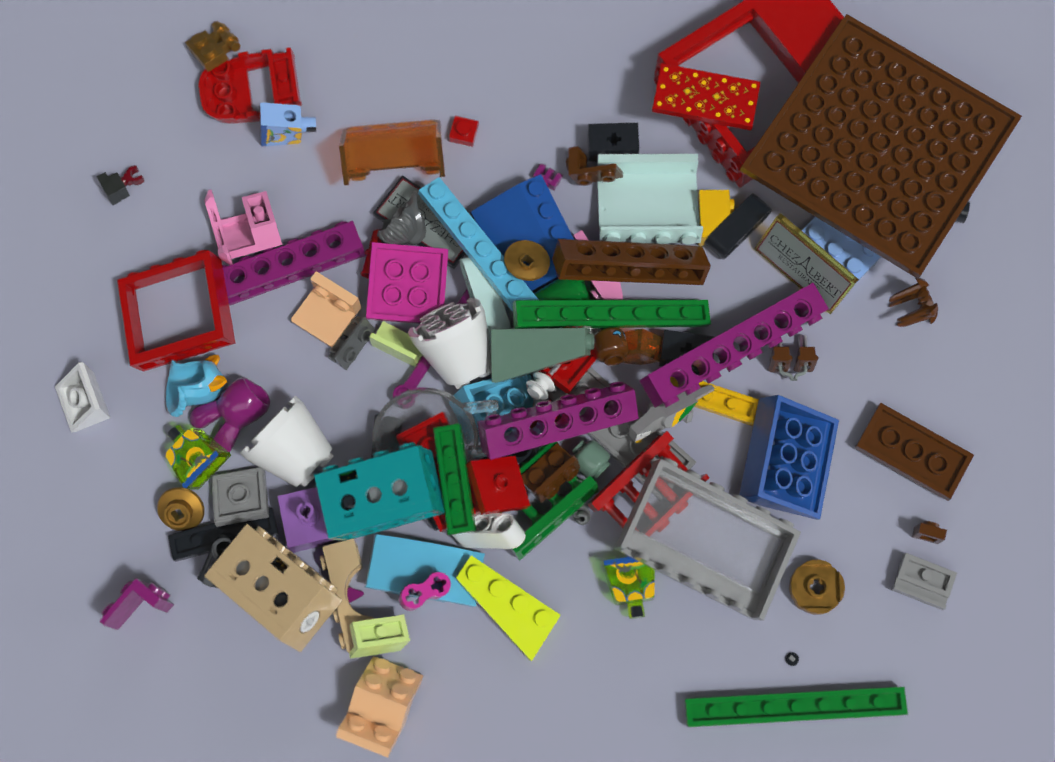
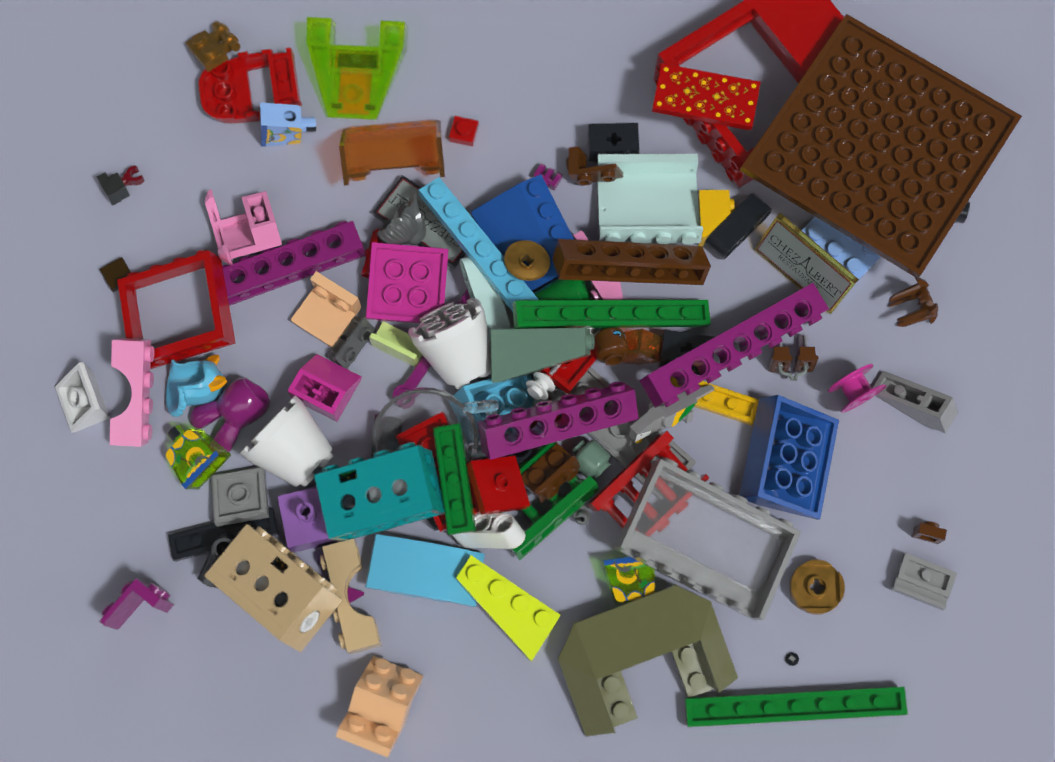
pearl gold piece [157,487,205,531] -> none
yellowish green panel [349,615,410,659] -> none
dark pink axle [398,572,451,611] -> none
reddish brown plate [855,403,974,501] -> none
none -> dark brown tile [100,257,131,292]
none -> bright pink arch [110,338,154,447]
none -> dark pink slope [287,354,362,422]
none -> clear neon green wedge [306,17,408,120]
none -> olive slope [558,585,738,737]
none -> dark pink piece [827,363,887,413]
none -> light grey slope [873,371,958,433]

